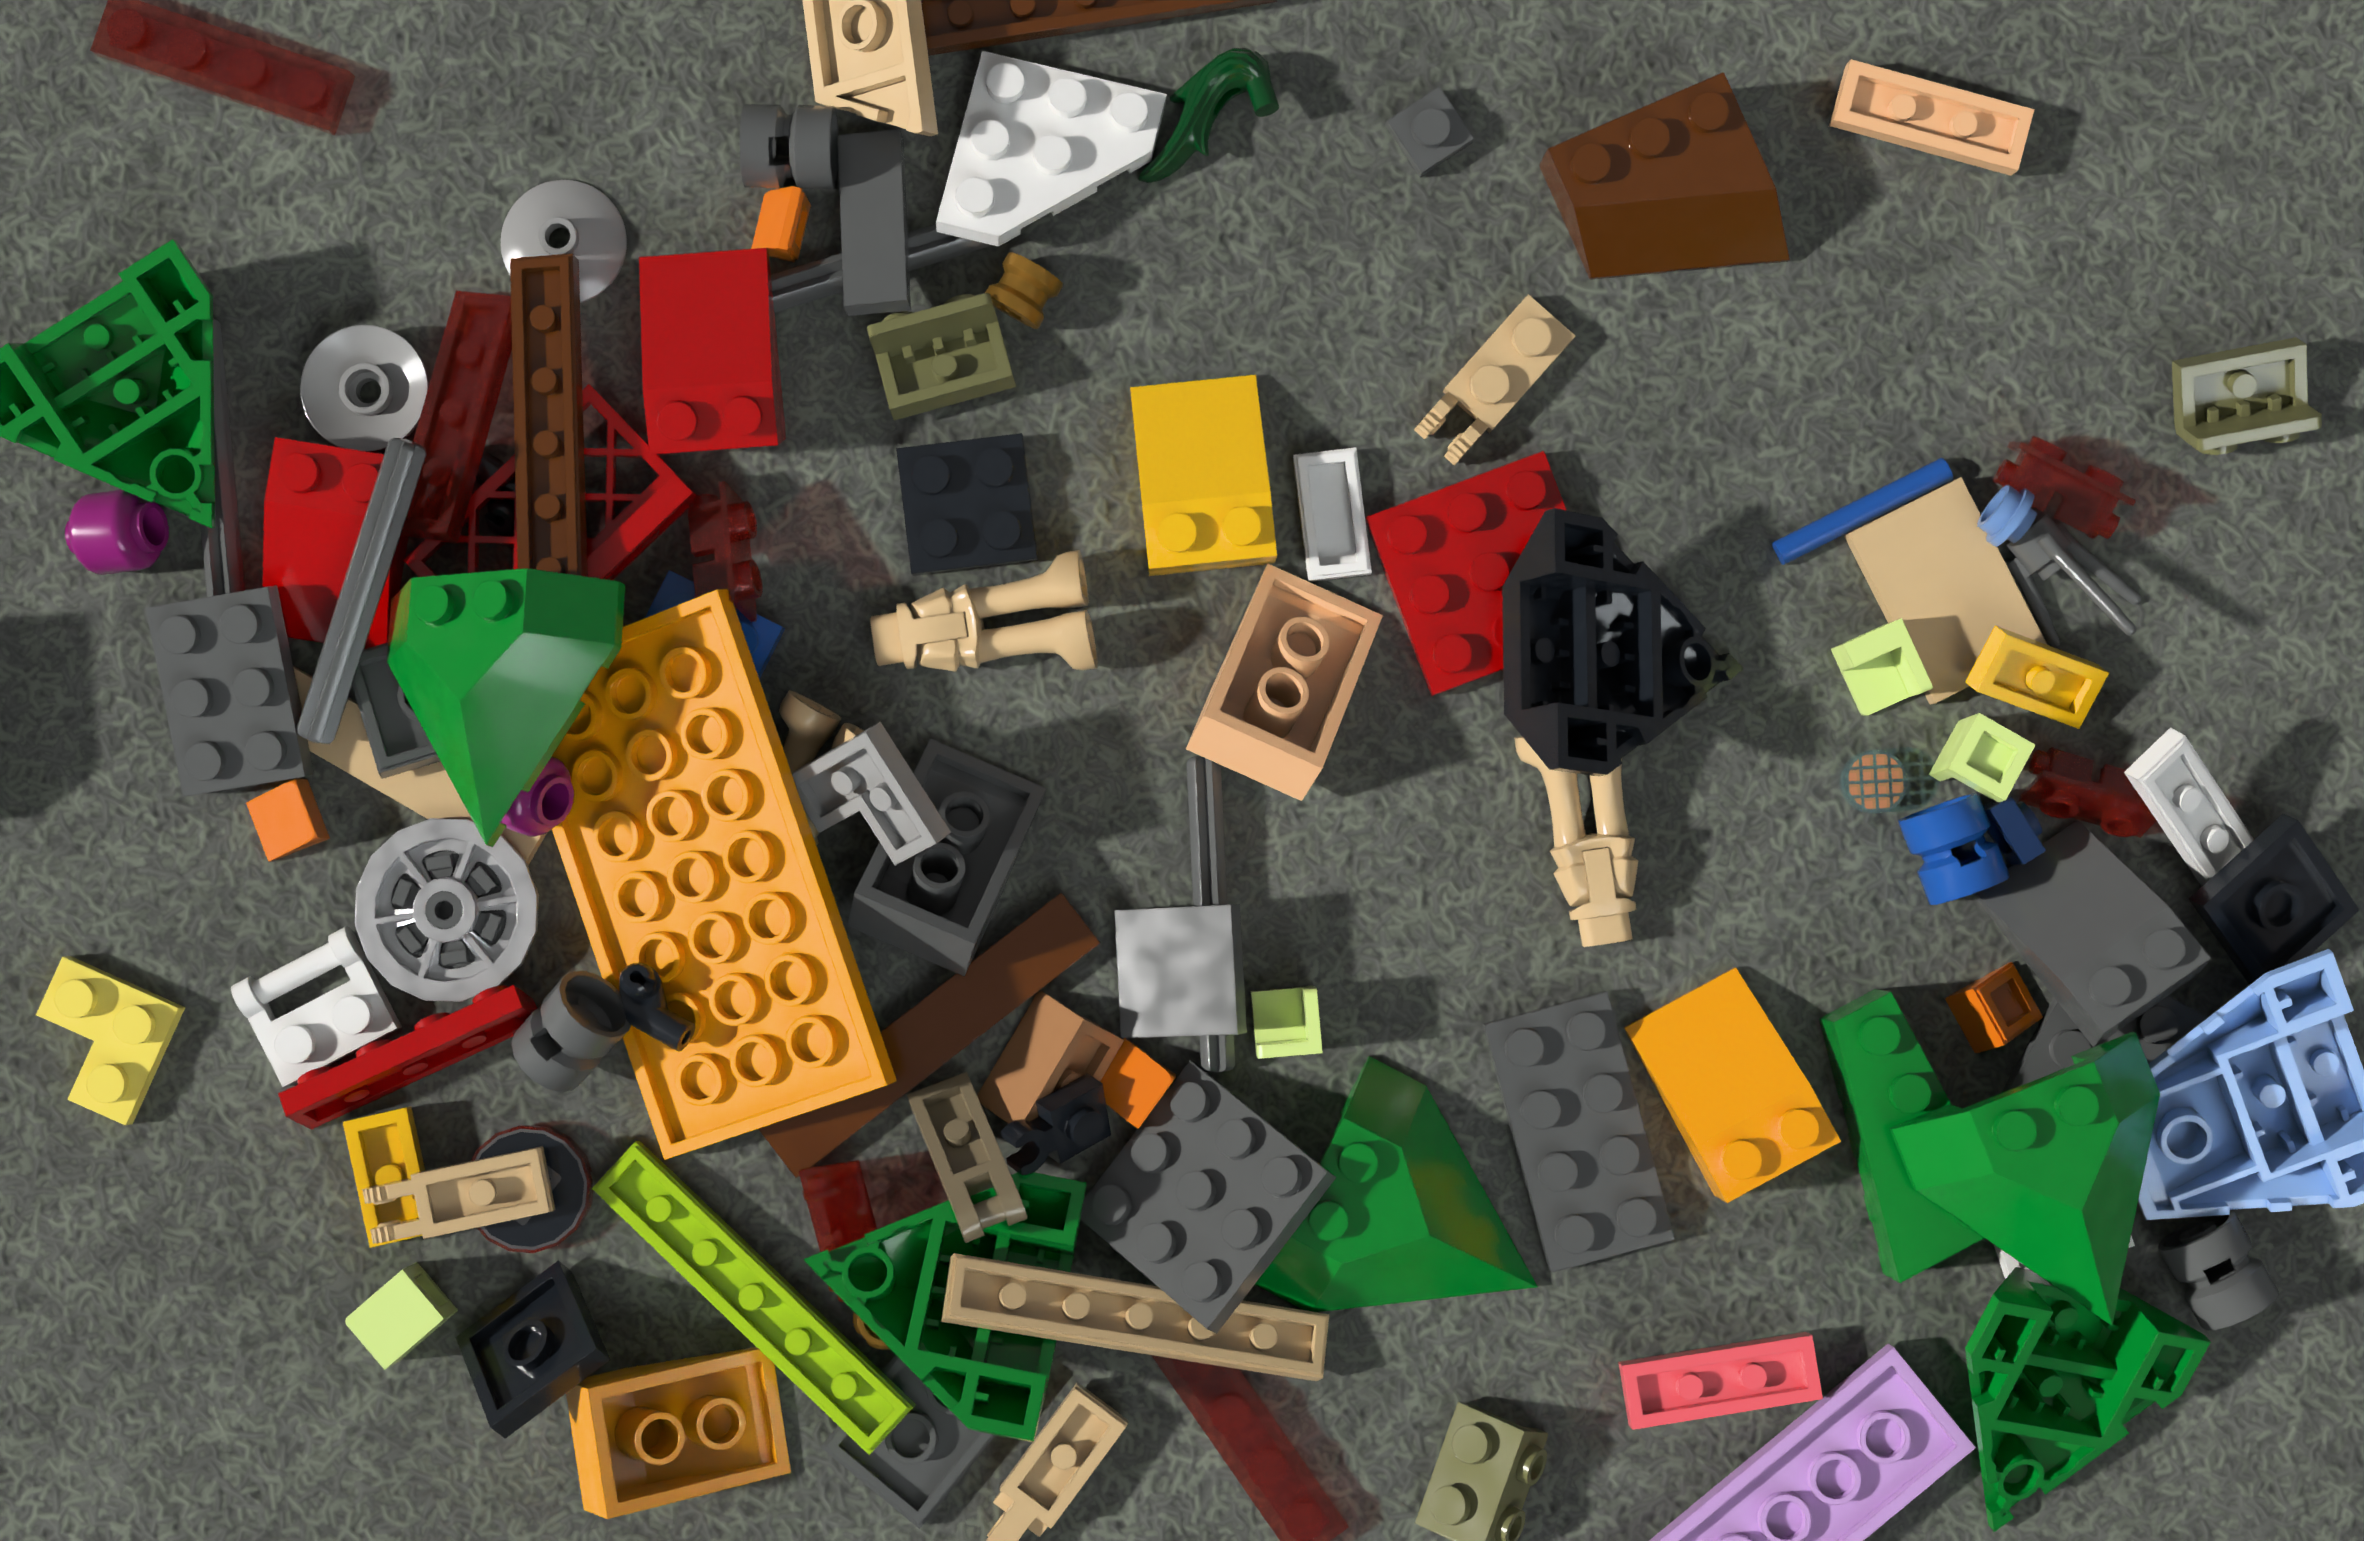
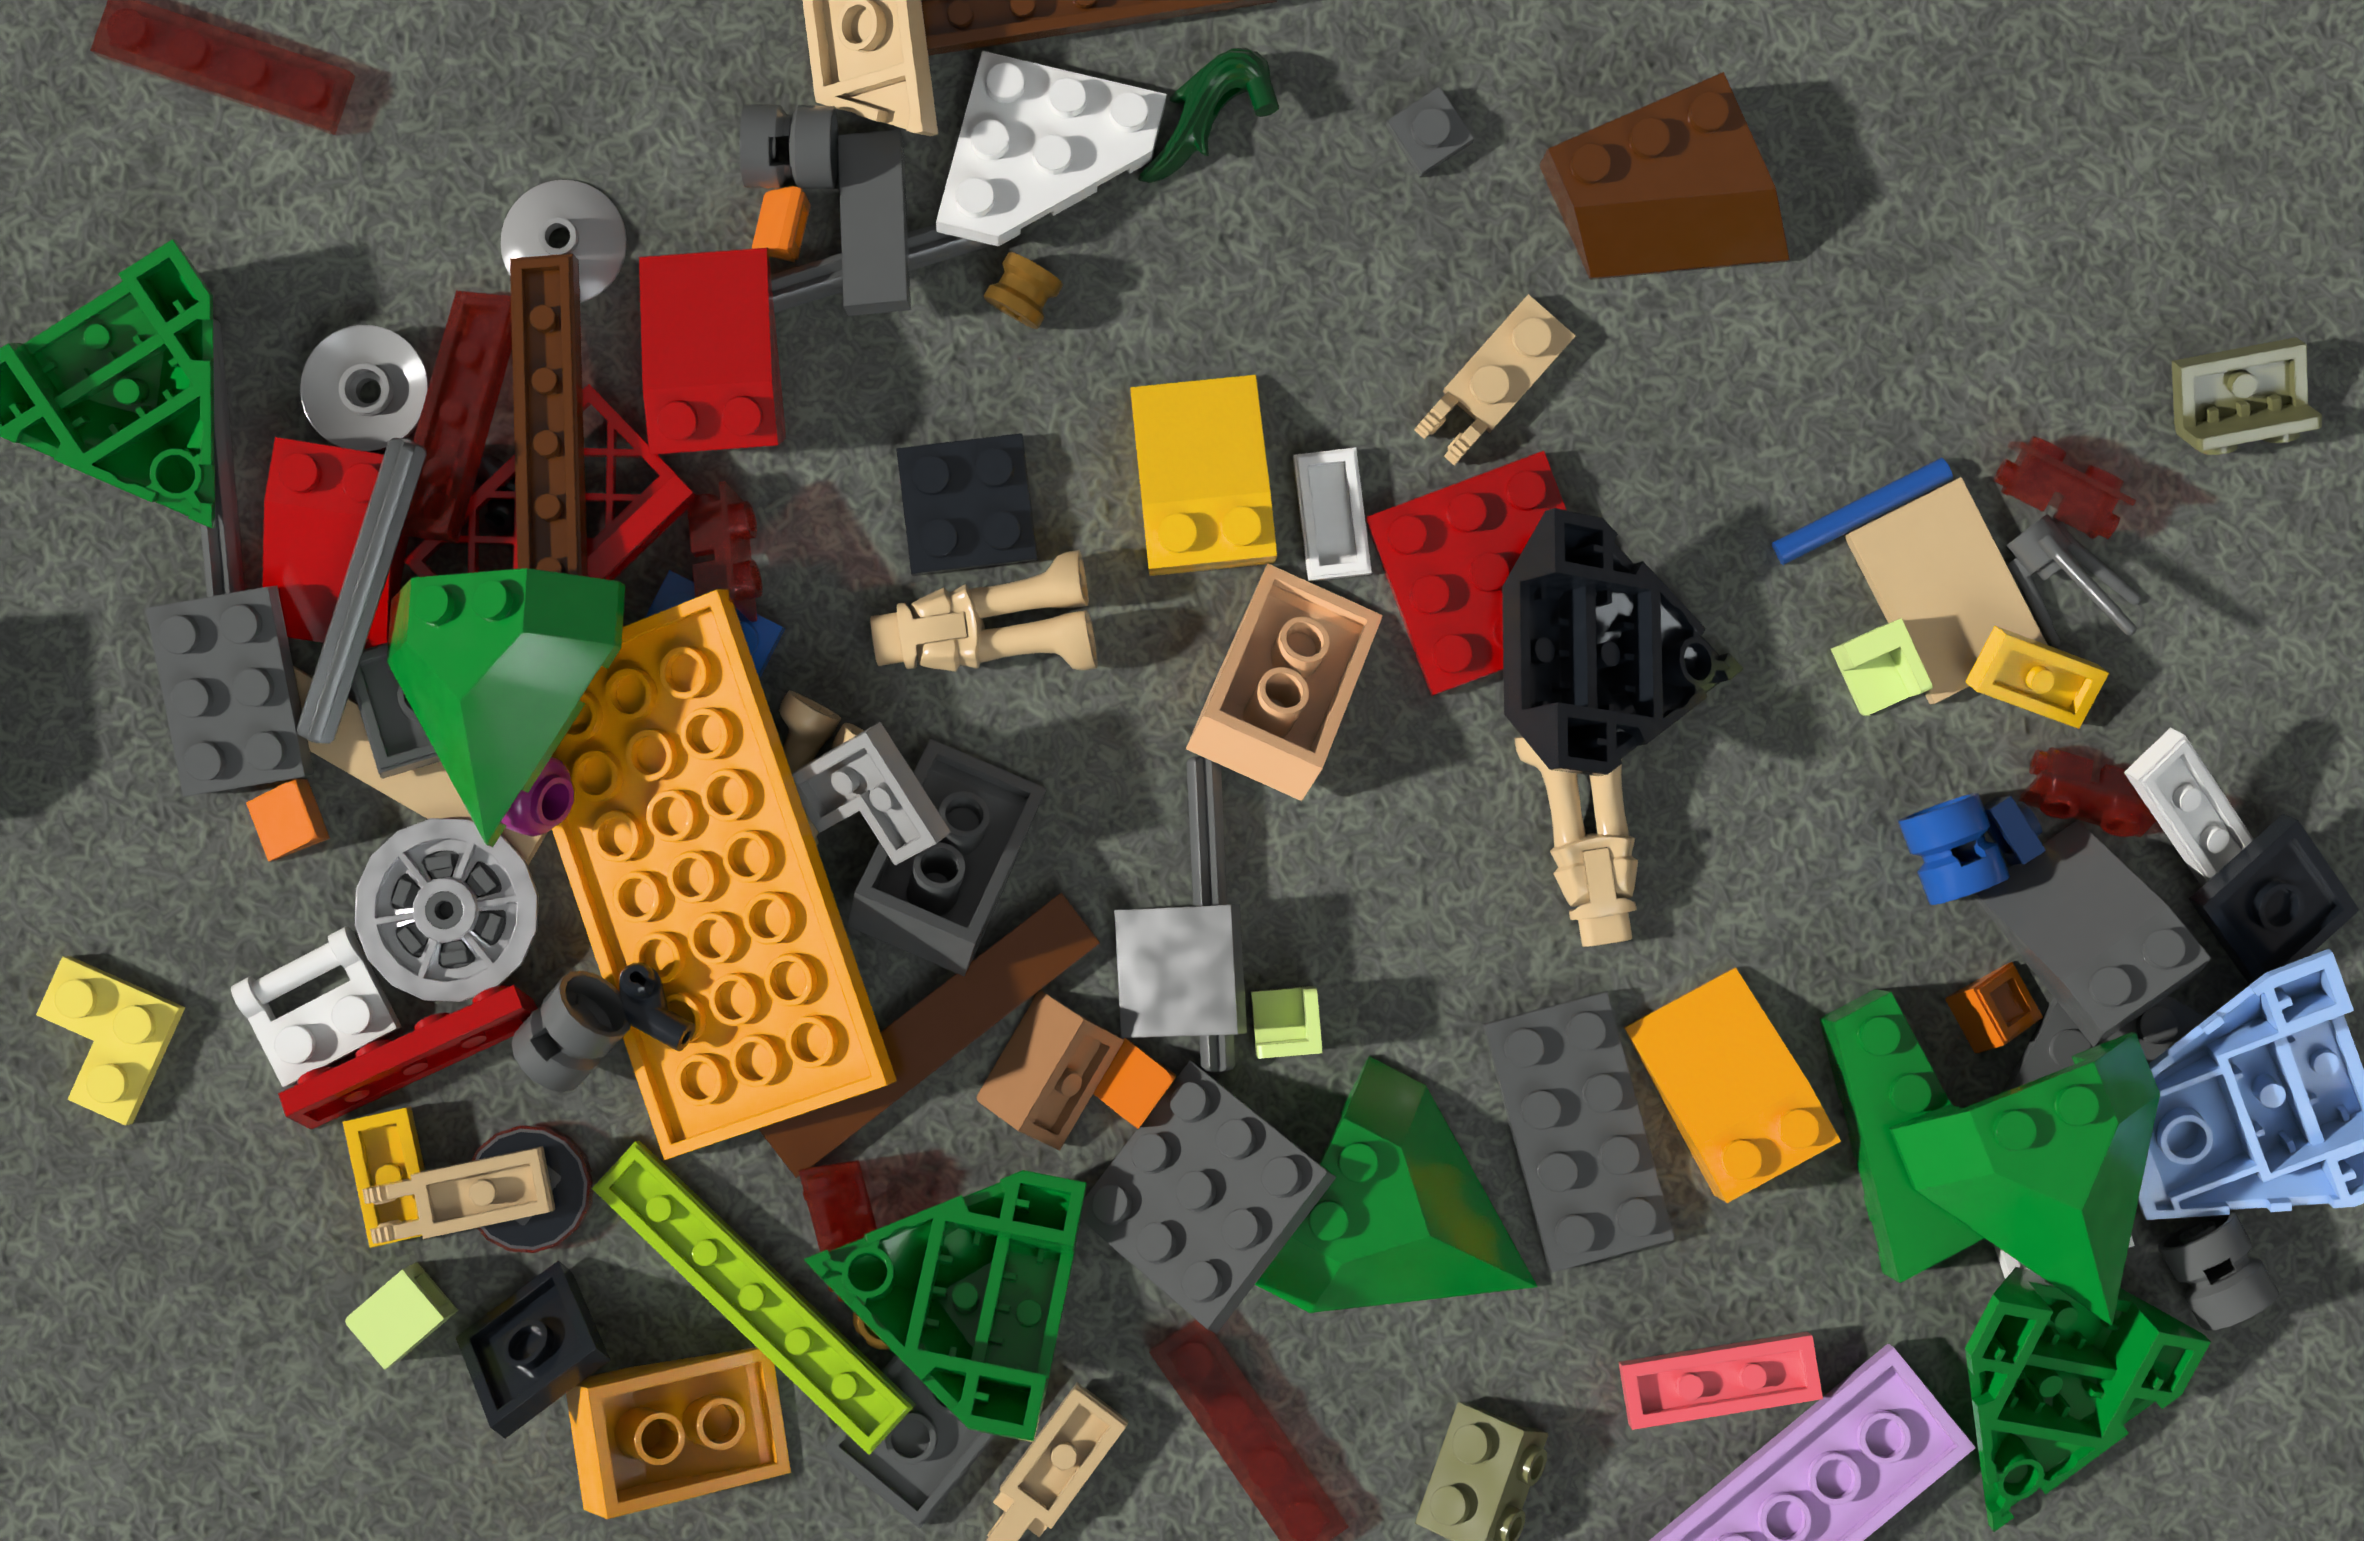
magenta head [65,489,169,575] -> none
olive bracket [867,293,1016,421] -> none
dark tan plate [907,1072,1027,1243] -> none
tan tile [941,1253,1329,1381] -> none
black plate [1001,1073,1111,1175] -> none
light nougat plate [1829,59,2035,176] -> none
tile [1840,750,1908,814] -> none
yellowish green panel [1929,713,2035,803] -> none
medium blue plate [1977,485,2037,547] -> none

